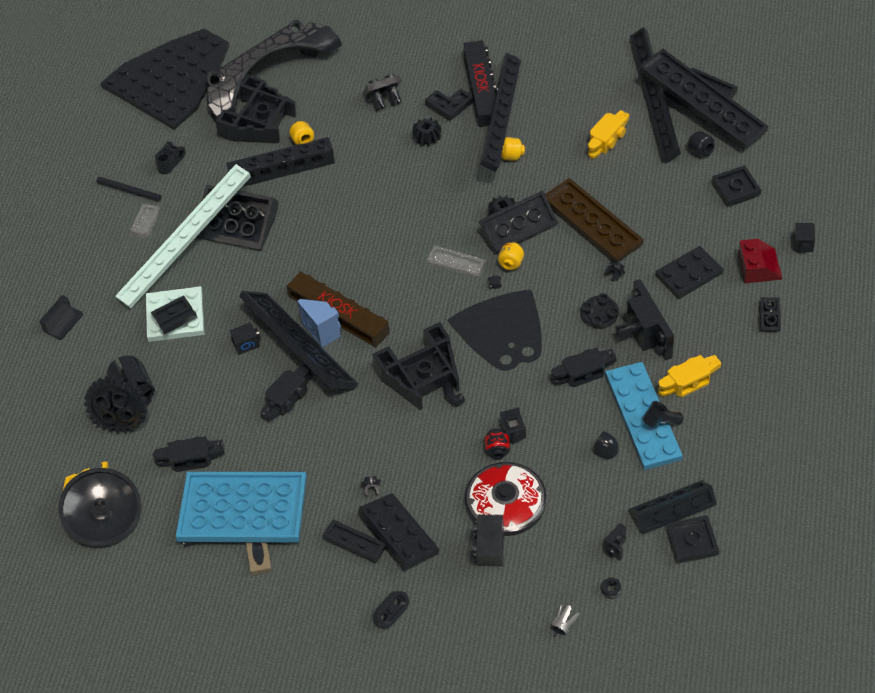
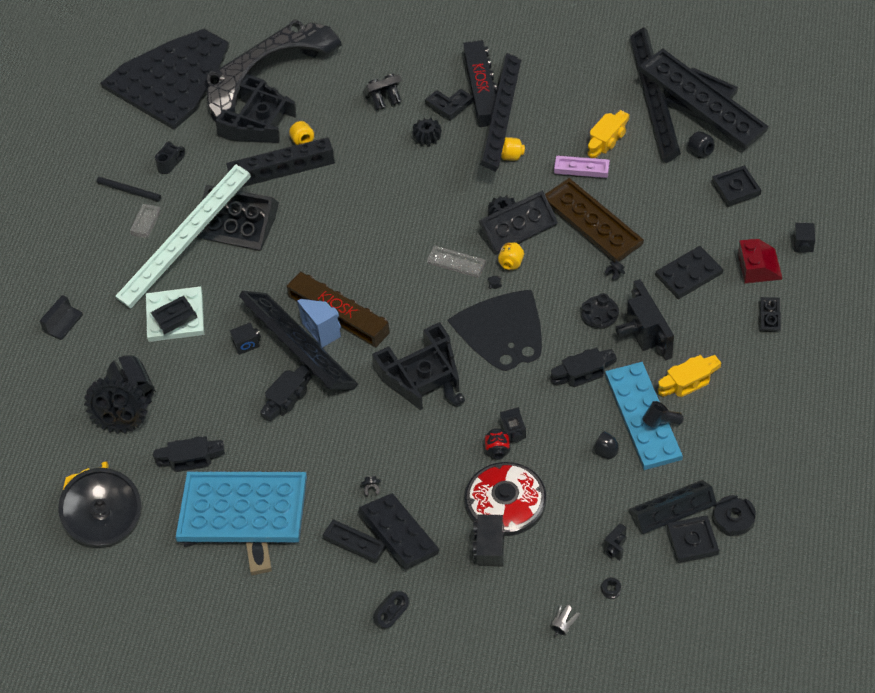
none -> lavender plate [554,156,610,178]
none -> black plate [714,495,756,536]

